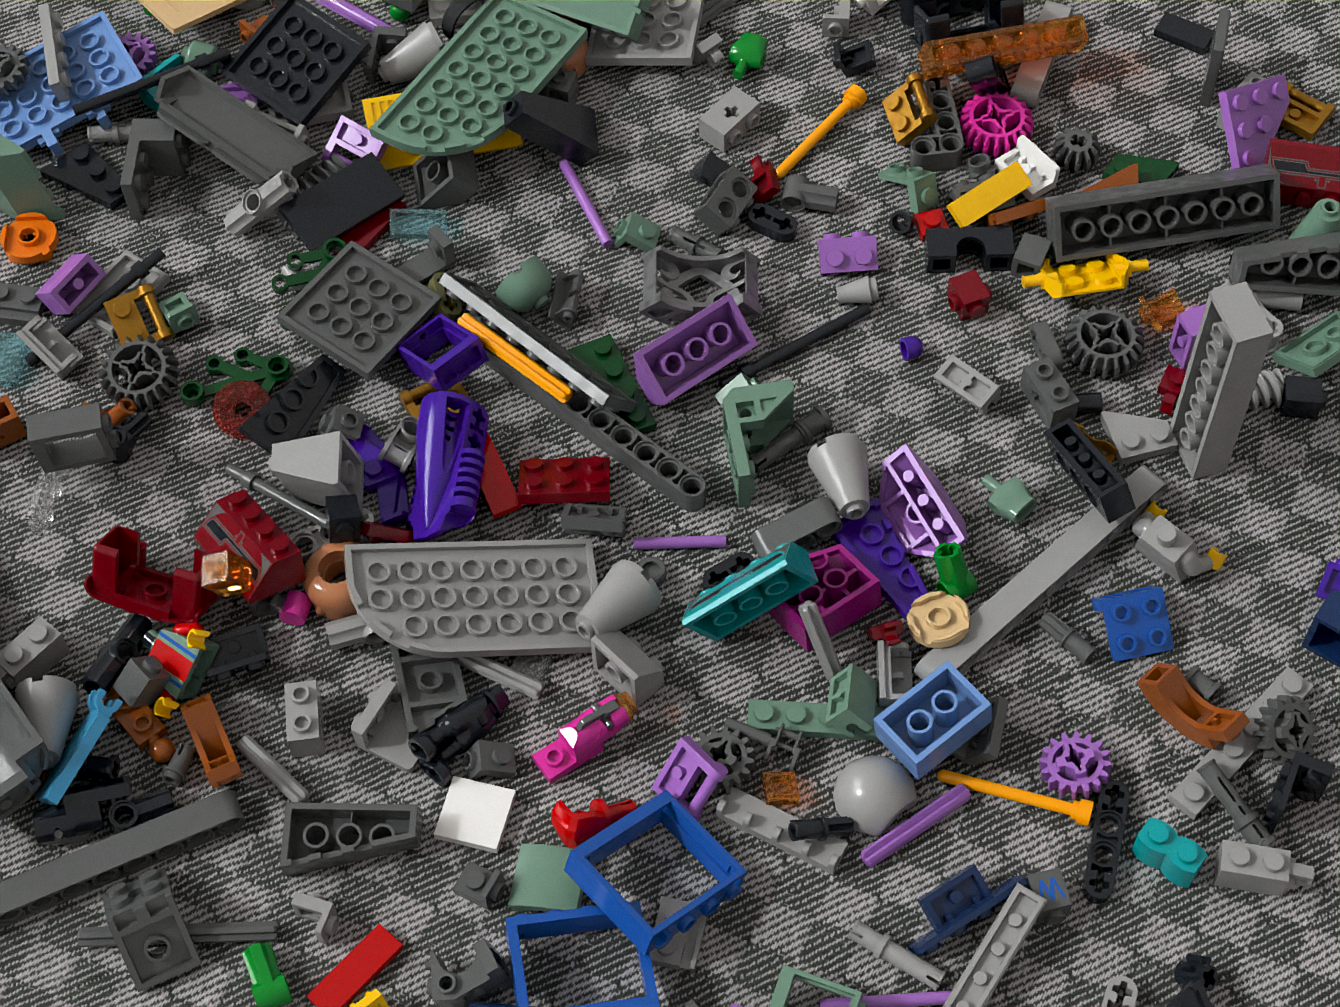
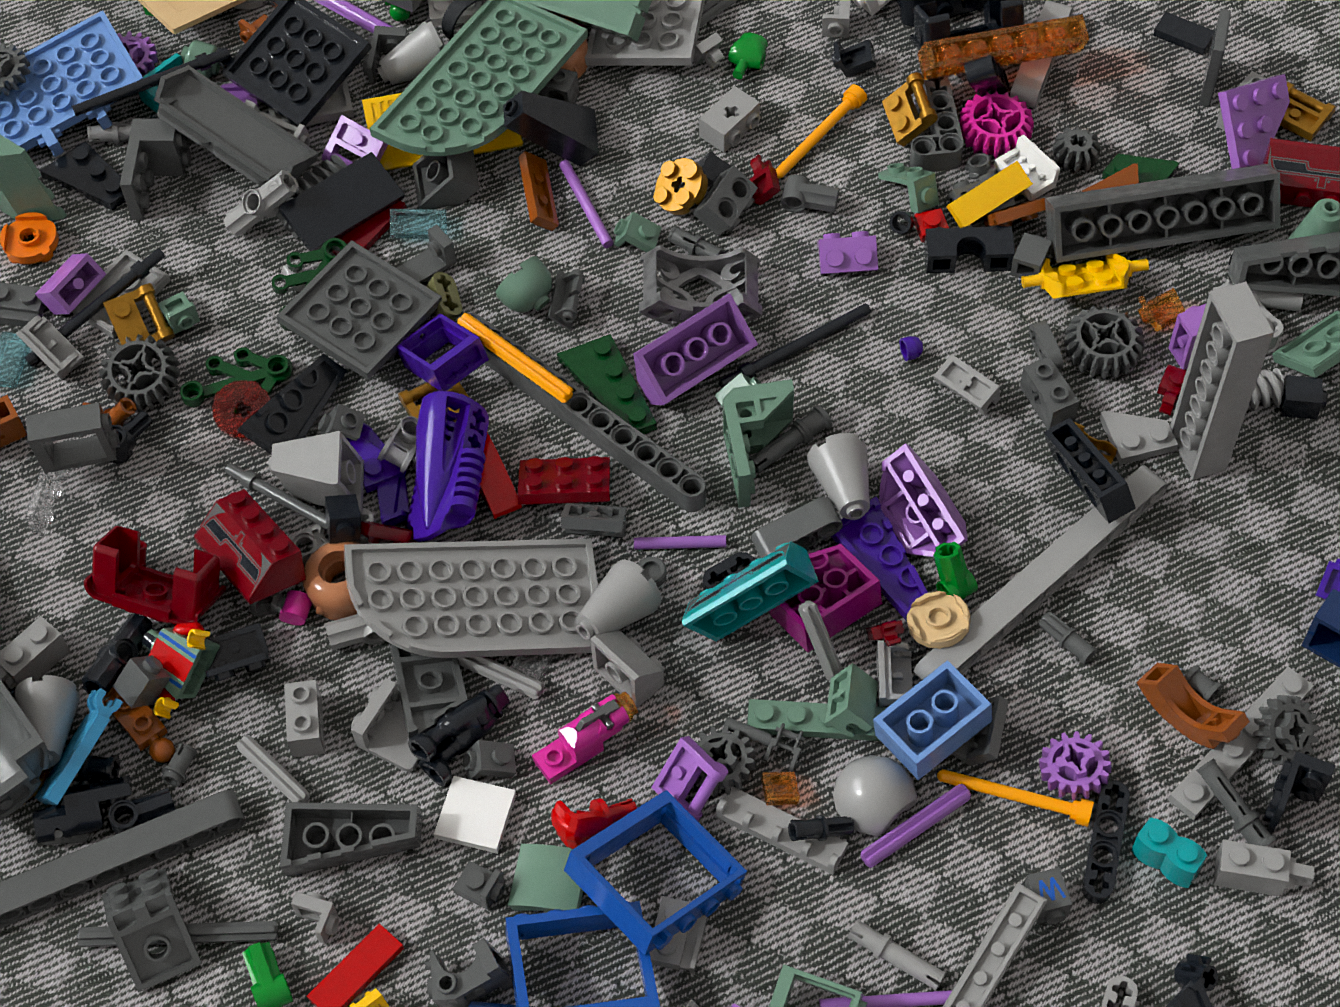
light grey plate [38,3,72,103] -> none
dark orange arch [179,693,243,789] -> none
clear orange brick [201,550,251,597] -> none
dark grey plate [439,272,638,413] -> none
black beam [747,203,797,243] -> none
light grey cone [836,276,879,304] -> none
dark blue bracket [907,865,1029,956] -> none
dark red brick [947,269,992,321] -> none
sand green piece [981,474,1037,524] -> none
black hinge [1075,392,1103,415] -> none
blue bracket [1091,586,1174,662] -> none
light grey torso [1132,500,1228,584] -> none
none -> dark orange plate [518,151,559,231]
none -> plate [653,158,708,215]

